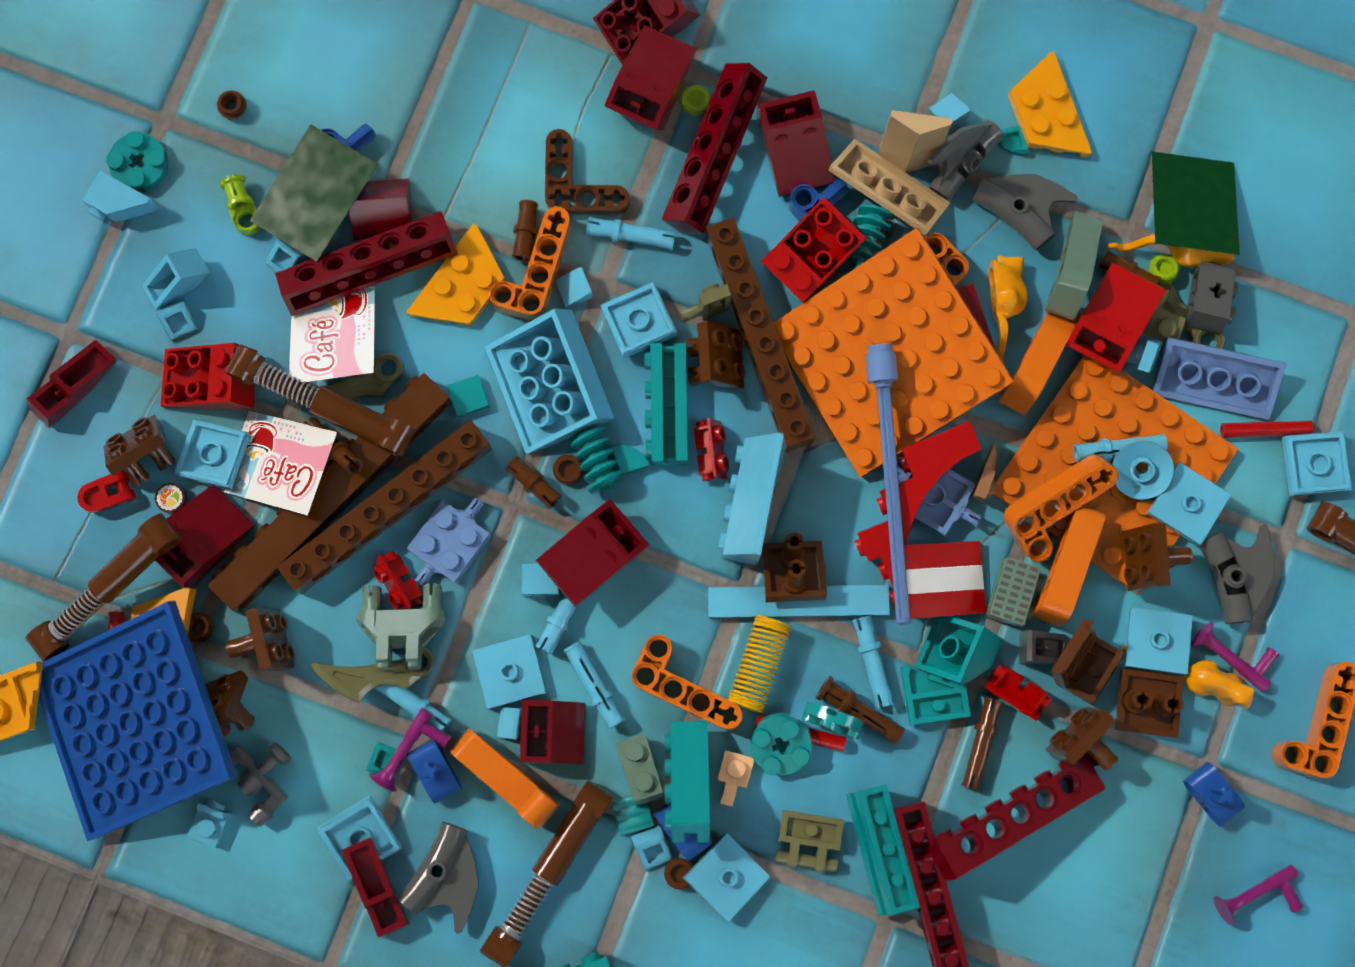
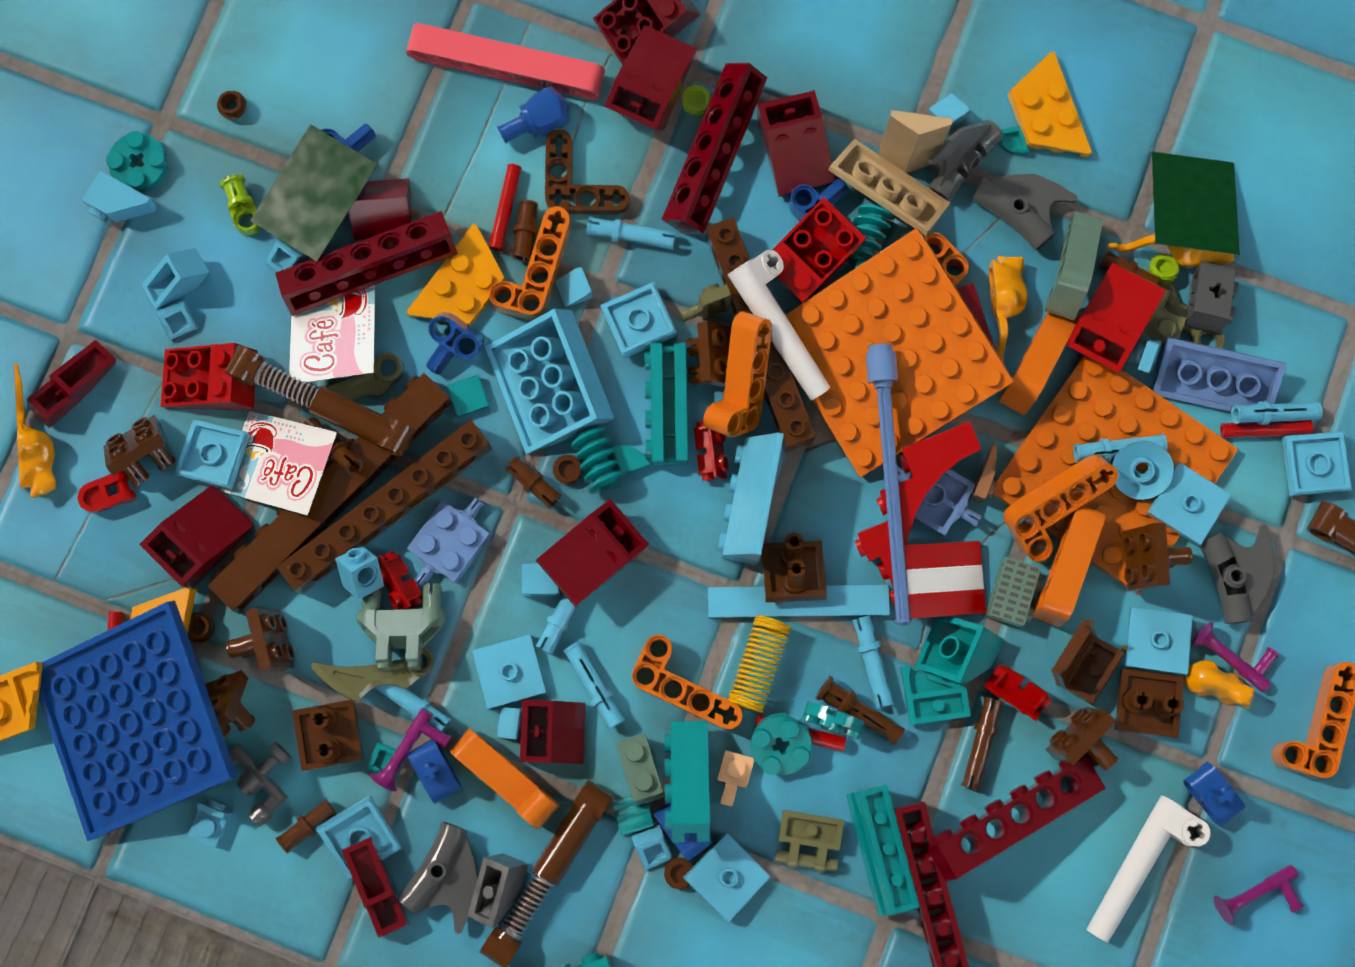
reddish brown piece [25,513,182,662] -> none
tile [155,483,187,514] -> none
flat silver slope [1019,630,1067,665] -> none
none -> light orange animal [14,364,56,498]
none -> reddish brown pin [275,799,337,853]
none -> reddish brown plate [292,700,364,771]
none -> medium azure brick [336,545,384,600]
none -> coral beam [406,24,606,100]
none -> blue beam [426,312,483,375]
none -> flat silver slope [467,853,528,928]
none -> red piece [489,164,522,251]
none -> blue piece [497,86,570,144]
none -> orange beam [703,311,772,437]
none -> white axle [727,249,830,400]
none -> white axle [1086,795,1210,943]
none -> medium azure pin [1231,401,1323,425]

